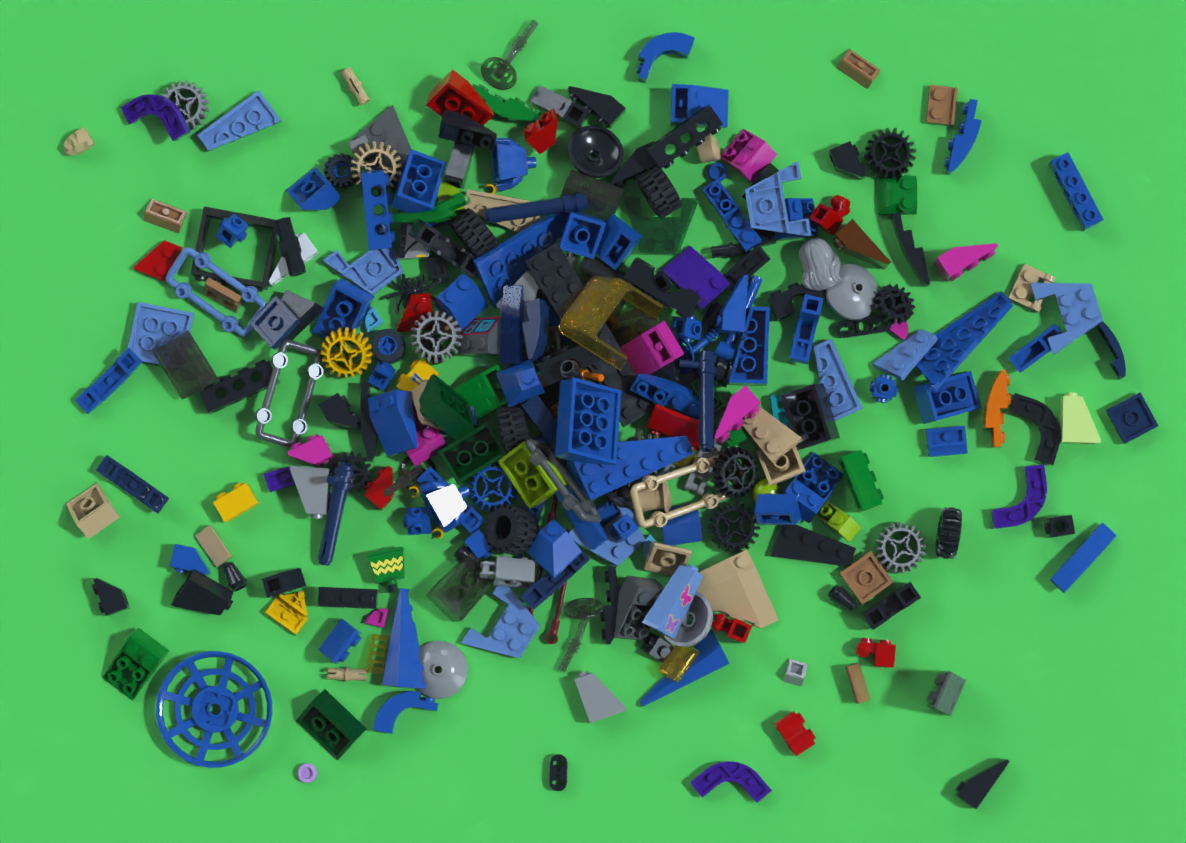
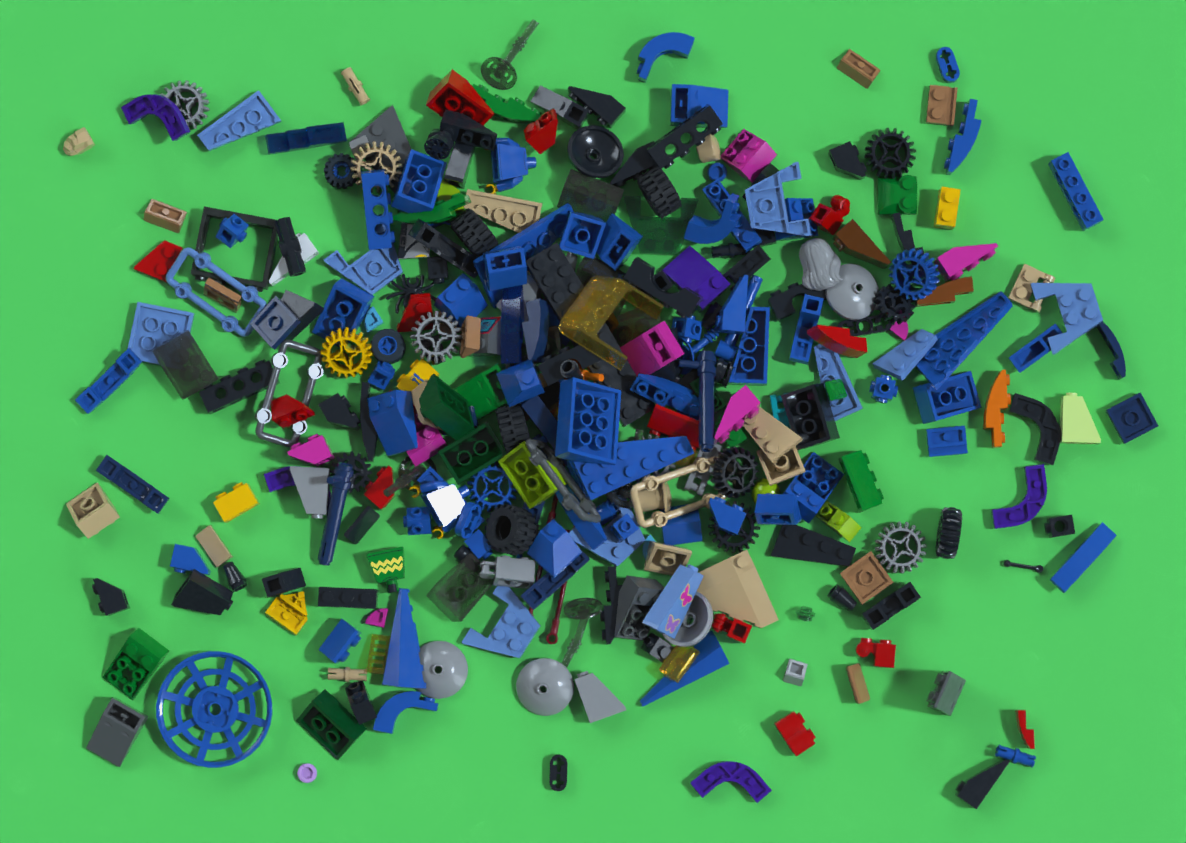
blue slope [286,167,342,210] -> none
dark blue cylinder [484,192,588,223] -> none
none -> dark grey slope [86,697,149,767]
none -> clear blue slope [265,122,347,155]
none -> red slope [271,394,315,428]
none -> black slope [344,506,380,544]
none -> black slope [345,681,377,725]
none -> black wheel [424,129,454,160]
none -> blue beam [455,502,481,539]
none -> medium nougat slope [460,315,481,358]
none -> blue slope [483,246,527,291]
none -> light grey dish [516,658,574,716]
none -> blue arch [684,193,741,244]
none -> blue slope [708,496,746,536]
none -> clear green plate [796,606,815,621]
none -> red slope [807,325,867,358]
none -> green slope [824,379,847,401]
none -> blue gear [889,248,940,300]
none -> dark orange slope [915,276,974,307]
none -> yellow brick [934,187,961,230]
none -> blue beam [936,47,960,83]
none -> blue pin [995,744,1036,768]
none -> black hinge [1003,560,1043,573]
none -> red slope [1015,710,1035,749]

